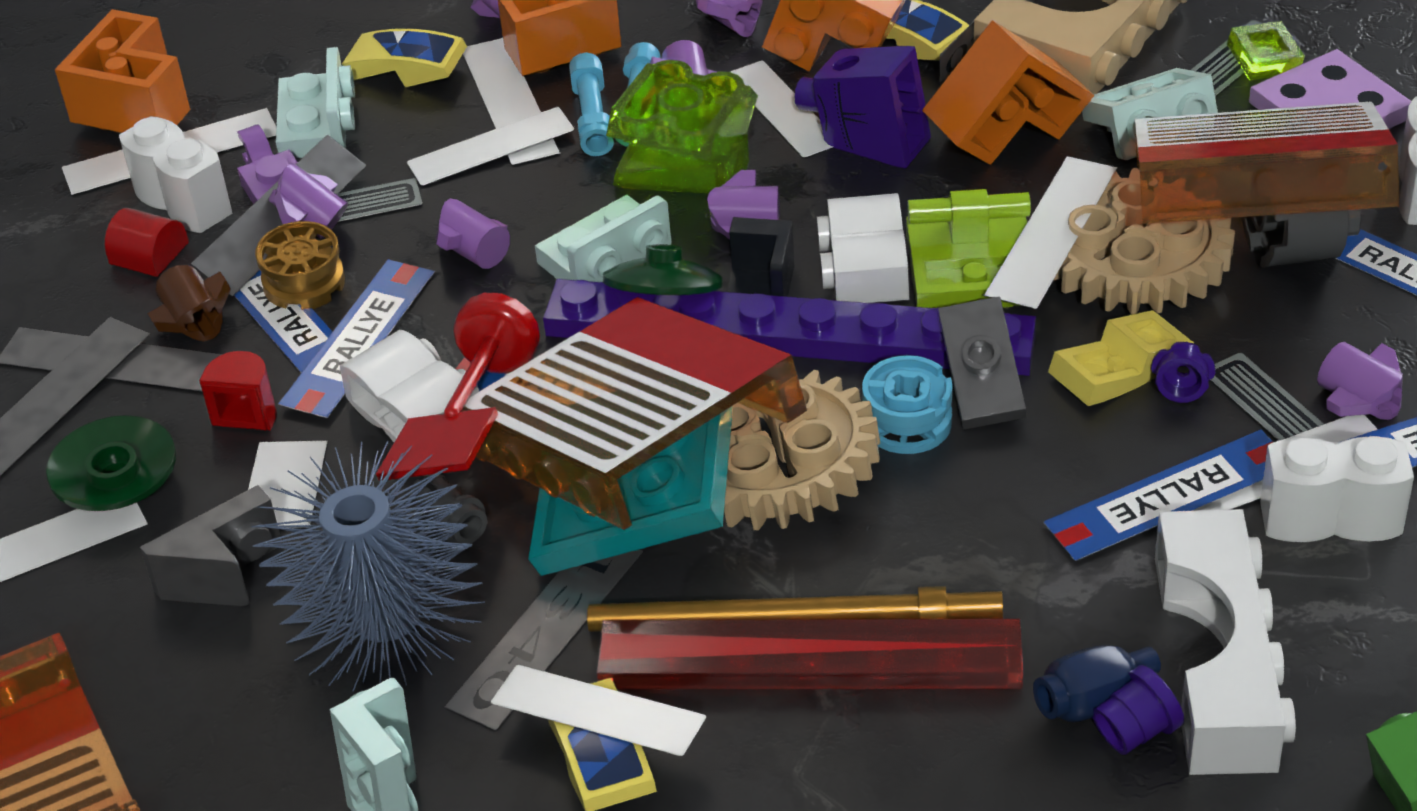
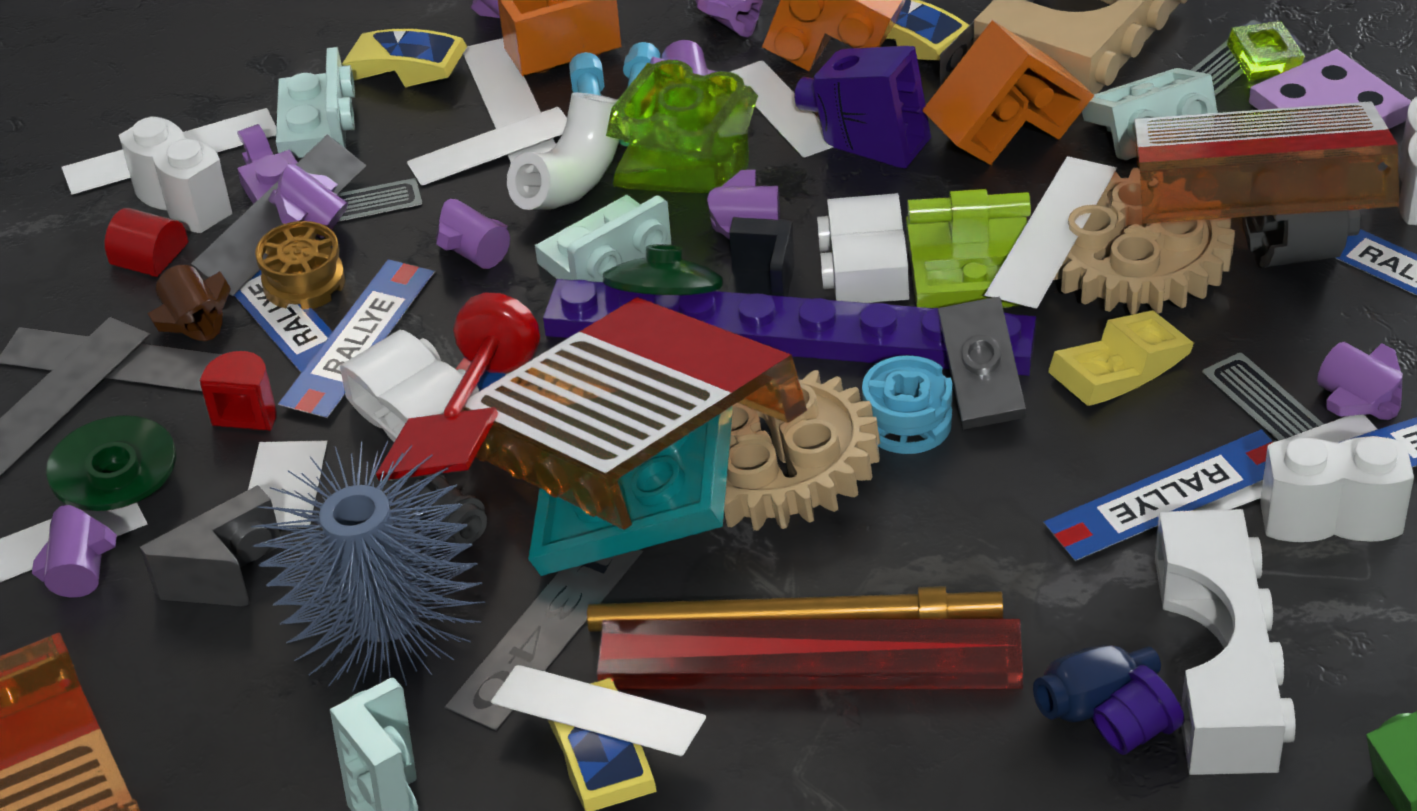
orange brick [55,9,191,133] -> none
dark purple plate [1151,342,1215,403] -> none
none -> medium lavender piece [32,505,117,598]
none -> white cylinder [507,92,627,210]

